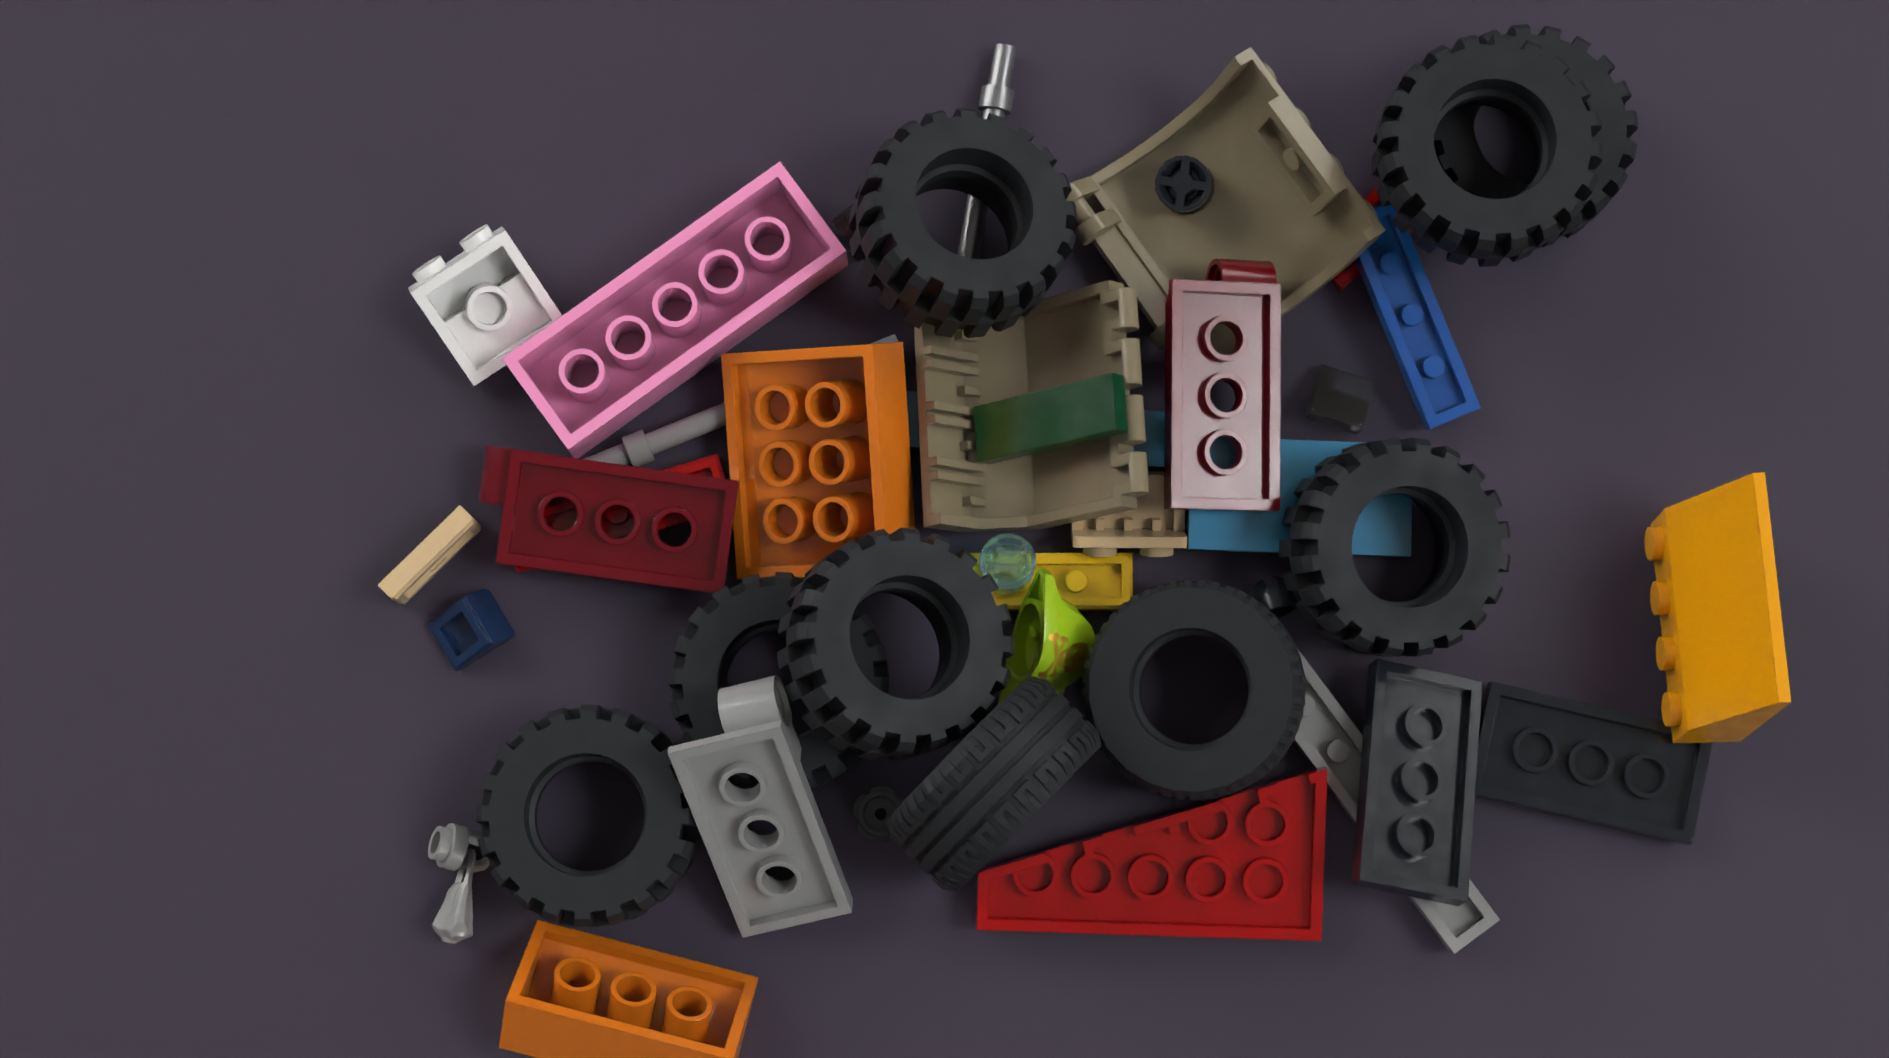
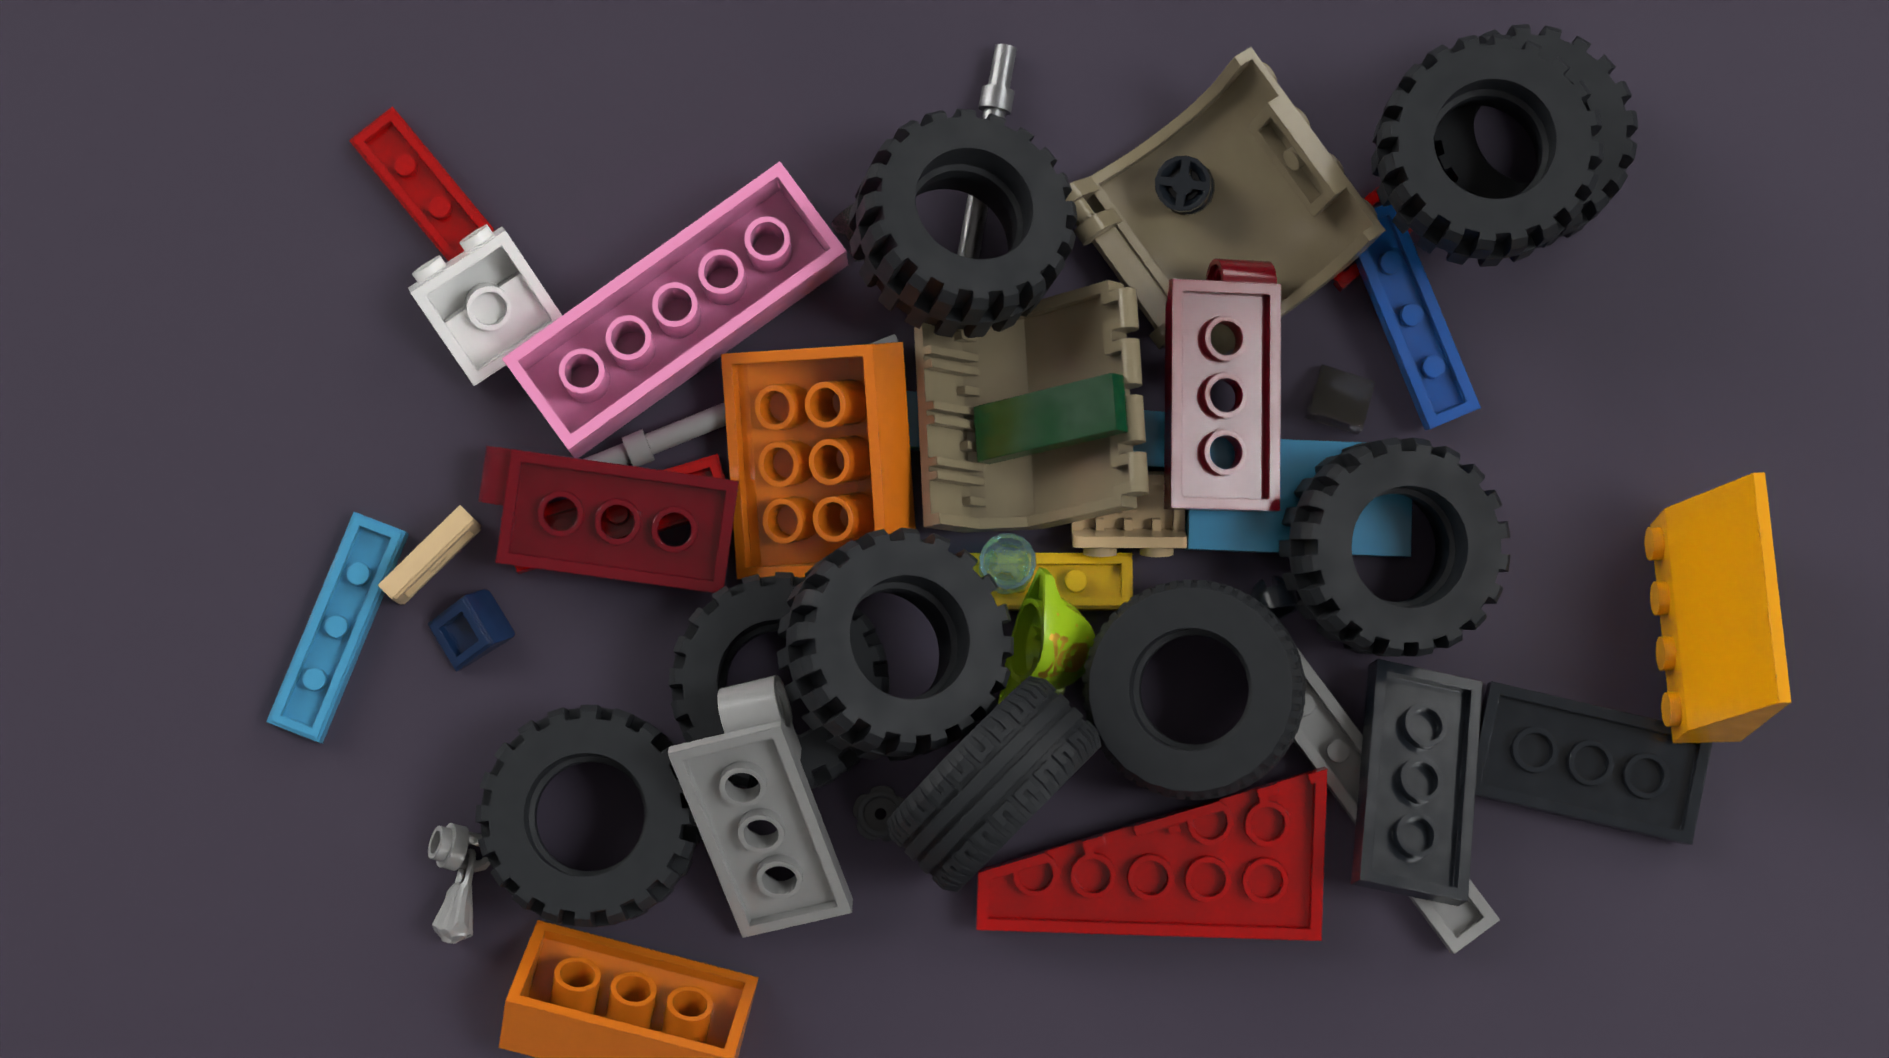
none -> dark azure tile [266,512,409,744]
none -> red tile [349,106,495,261]

